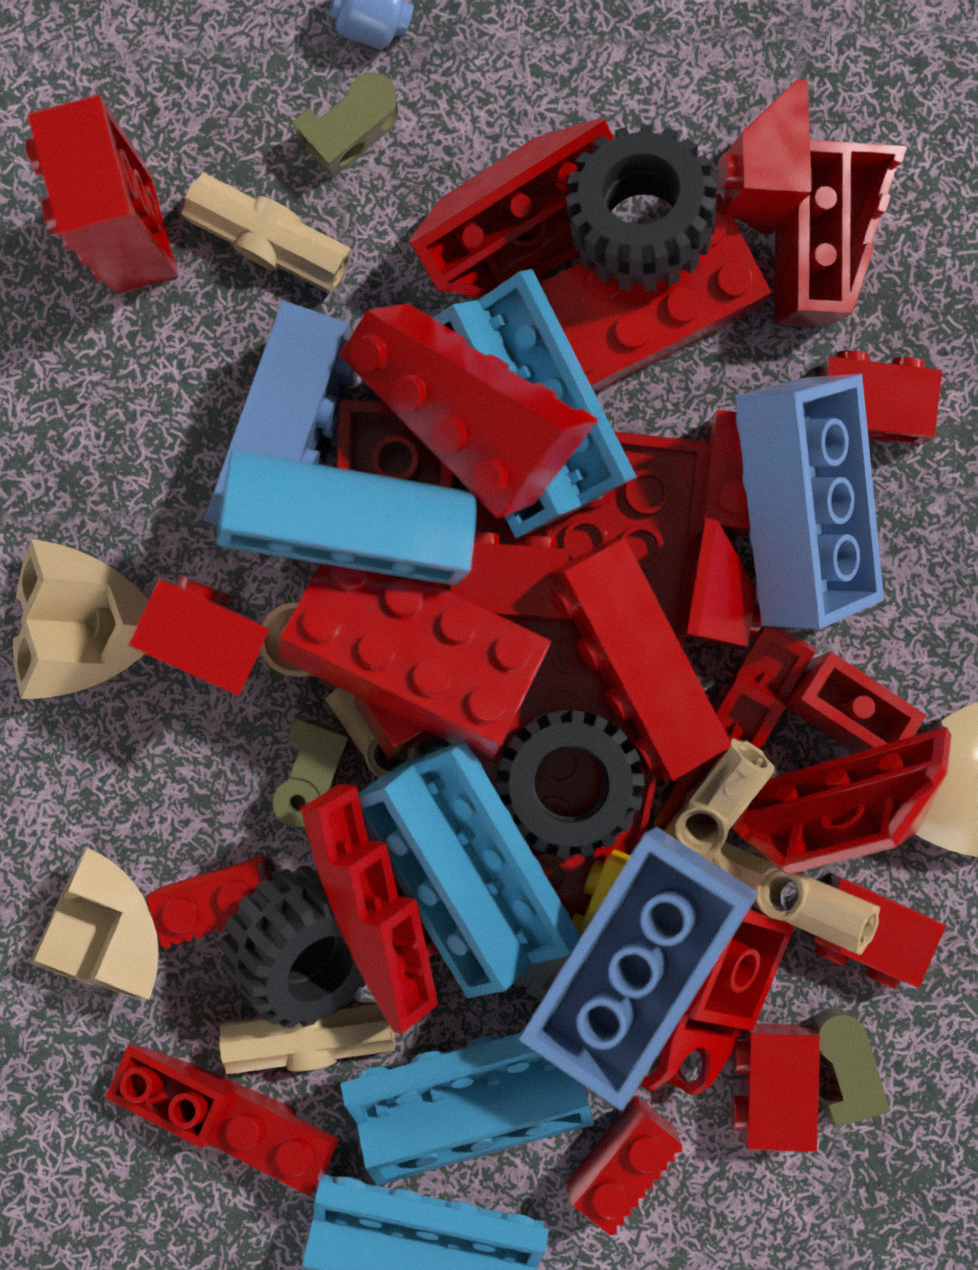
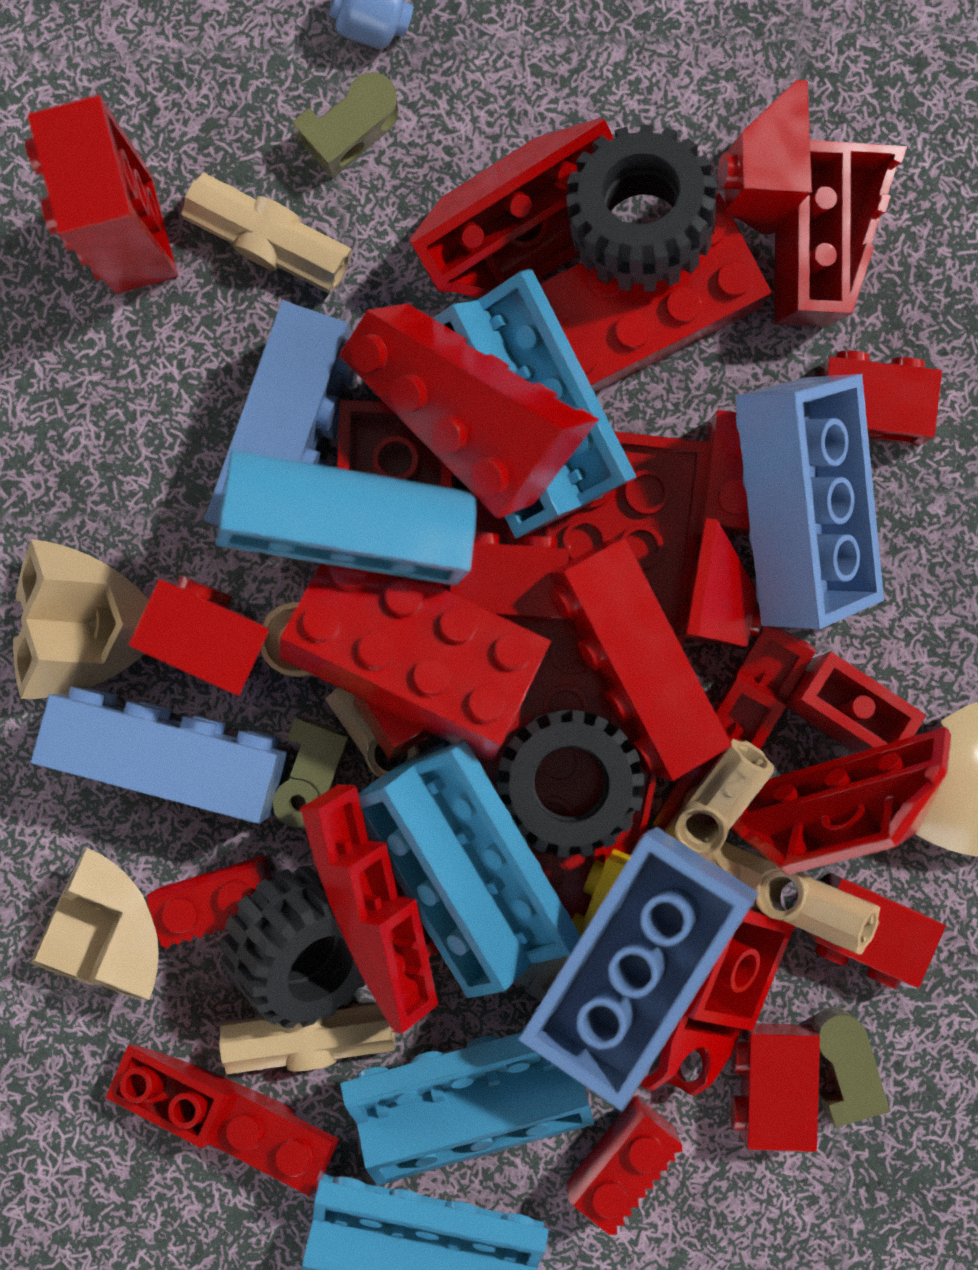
none -> medium blue brick [31,686,291,824]

